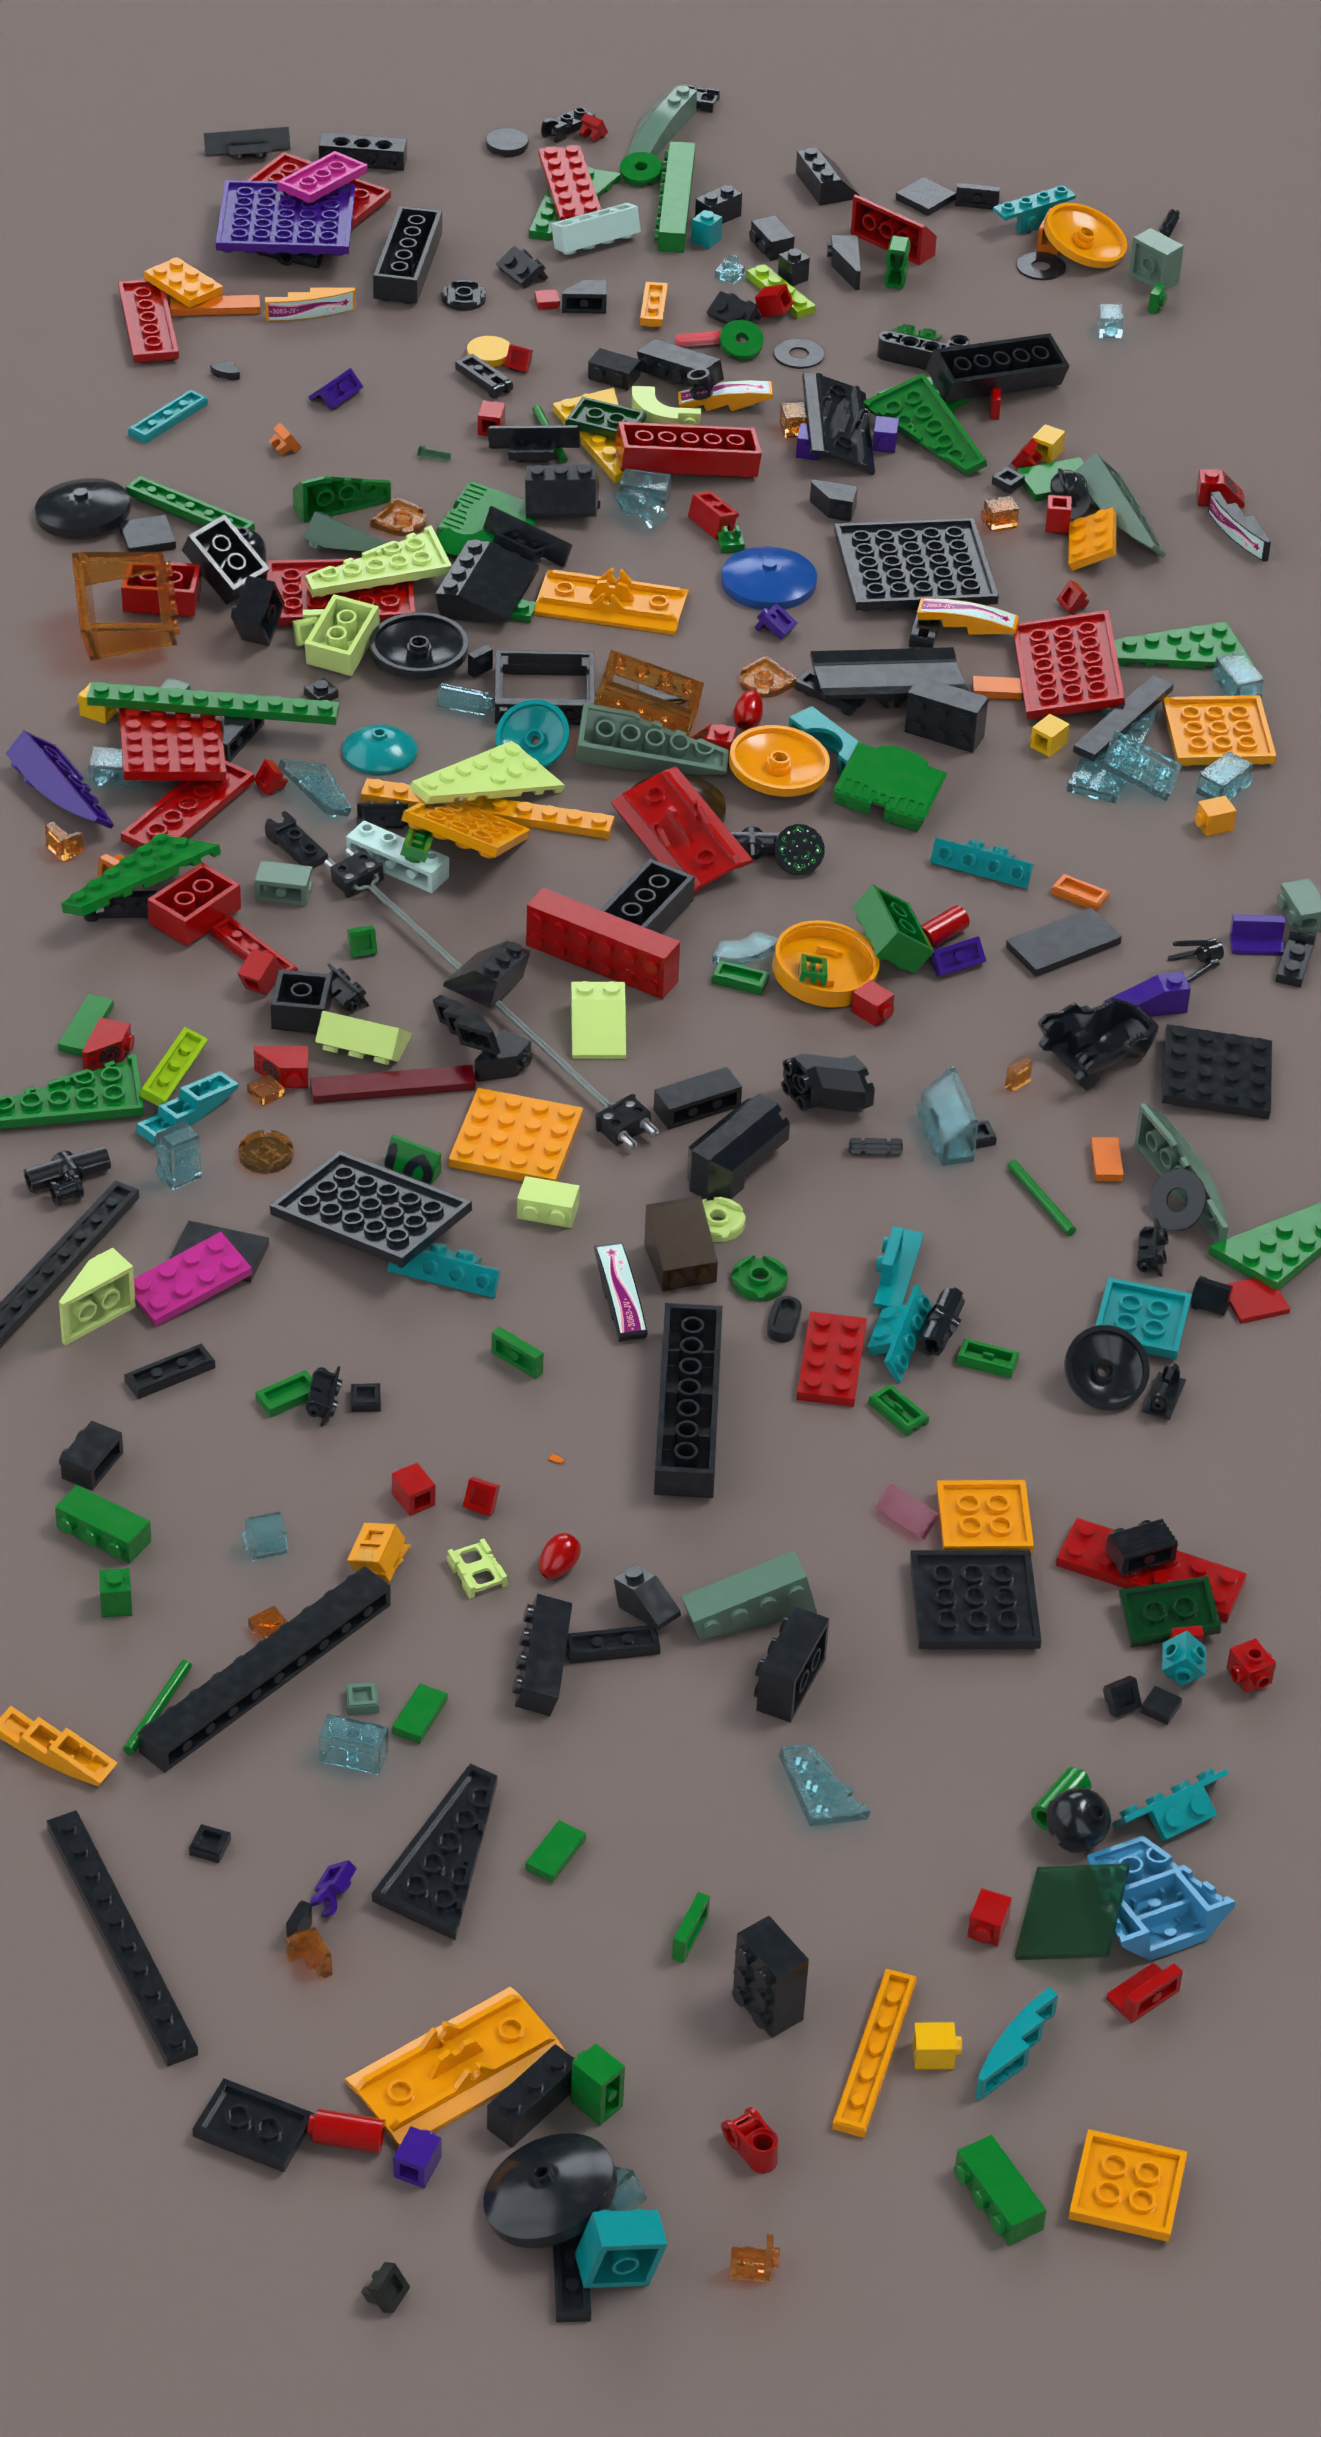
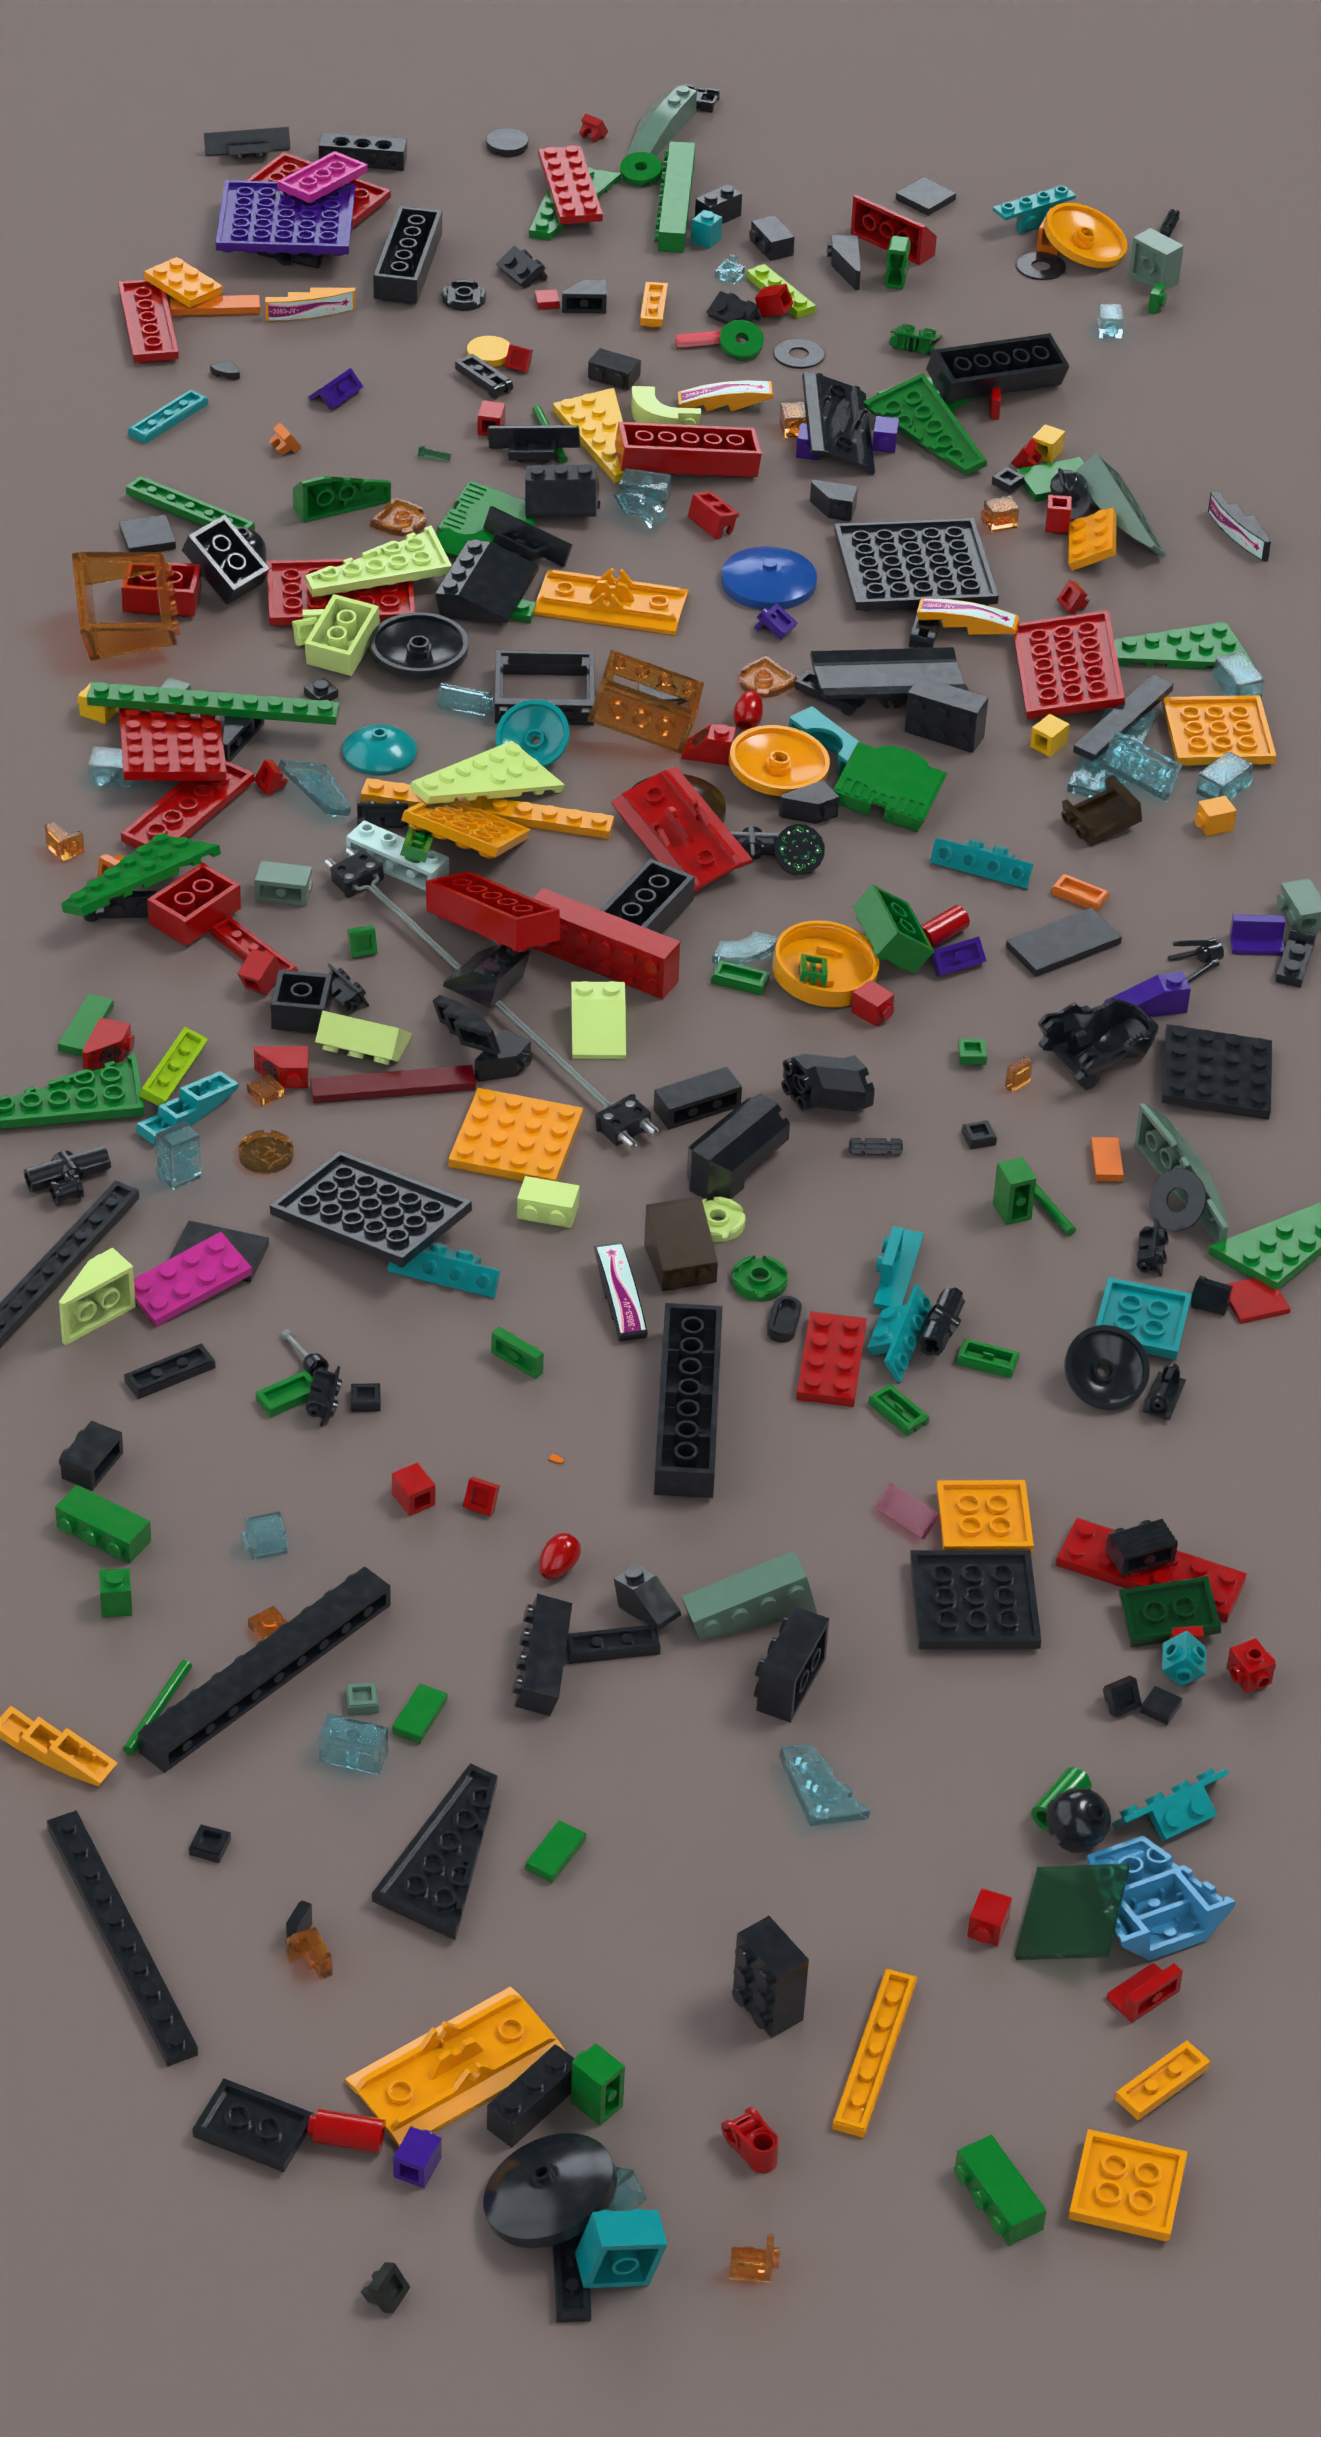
dark purple wedge [5,730,114,829] -> none
black dish [35,478,131,538] -> none
black brick [231,576,285,646] -> none
black plate [265,811,328,869] -> none
sand green wedge [304,512,387,552] -> none
dark purple plate [310,1860,357,1918] -> none
light orange piece [347,1523,411,1582] -> none
green slope [384,1134,441,1184] -> none
yellowish green piece [447,1539,508,1599] -> none
black plate [468,645,493,678] -> none
black plate [541,107,595,143] -> none
light aqua brick [551,203,641,255] -> none
dark green tile [565,397,647,439] -> none
sand green wedge [574,703,729,775] -> none
black hinge [637,339,724,400] -> none
green tile [672,1892,710,1963] -> none
green tile [717,525,745,554] -> none
black brick [778,248,810,286] -> none
black slope [796,147,860,205] -> none
black beam [877,331,970,370] -> none
yellow brick [912,2022,962,2070] -> none
clear light blue slope [917,1067,978,1166] -> none
black panel [955,183,1000,210] -> none
orange tile [972,676,1023,700] -> none
teal slope [975,1987,1058,2101] -> none
red slope [1196,469,1245,508] -> none
none -> hinge [281,1329,329,1377]
none -> red brick [426,871,560,952]
none -> black slope [779,780,839,824]
none -> green plate [958,1039,987,1065]
none -> green brick [993,1157,1036,1225]
none -> dark brown panel [1061,775,1142,847]
none -> light orange plate [1115,2040,1210,2121]

